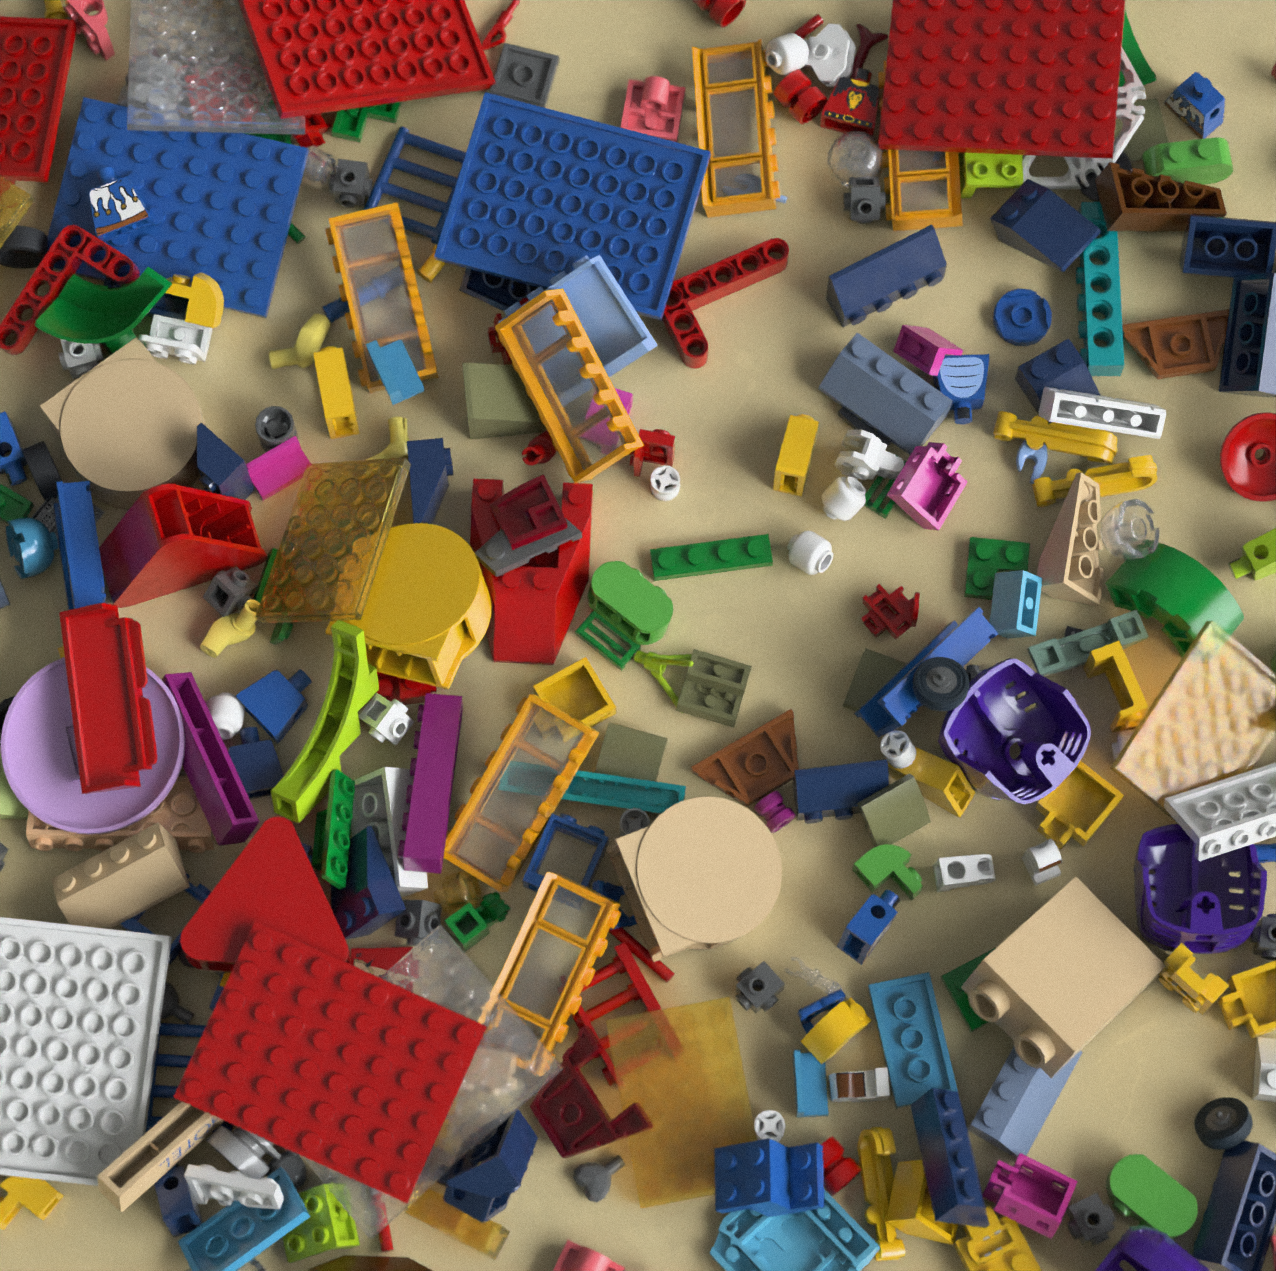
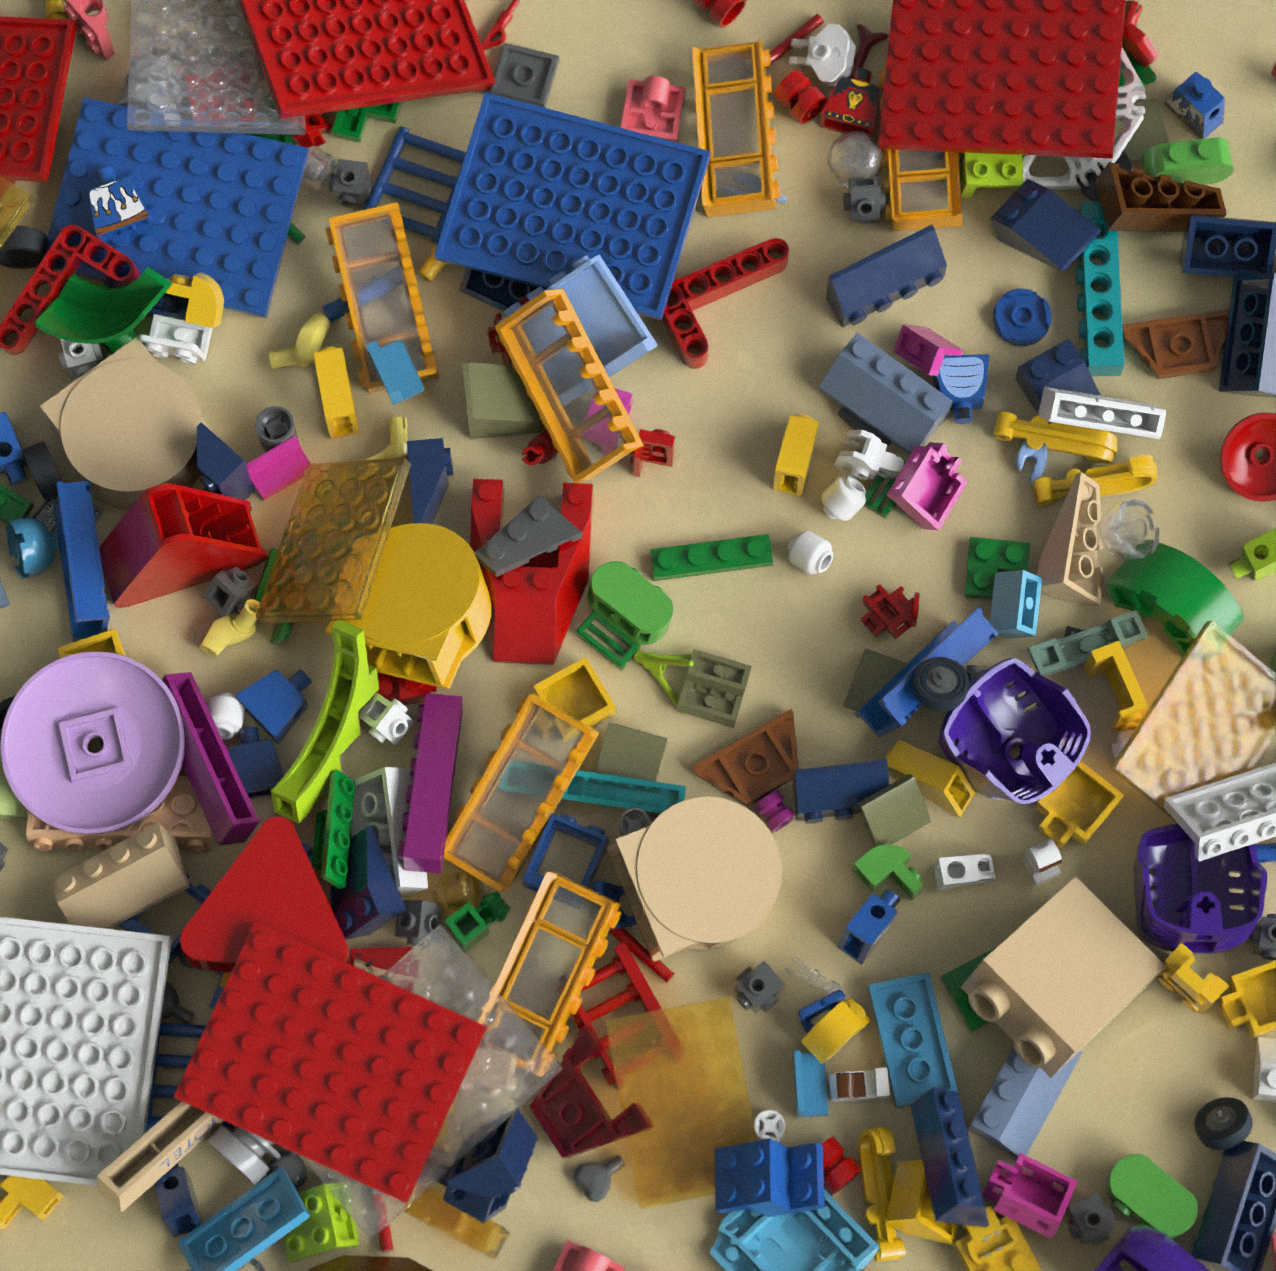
red slope [59,603,158,794] -> none
white wing [184,1164,284,1209] -> none
dark red plate [490,474,568,550] -> none
white wheel [650,465,680,501] -> none
white head [766,33,809,75] -> none
white wheel [880,730,917,769] -> none
none -> red arm [1122,0,1160,67]

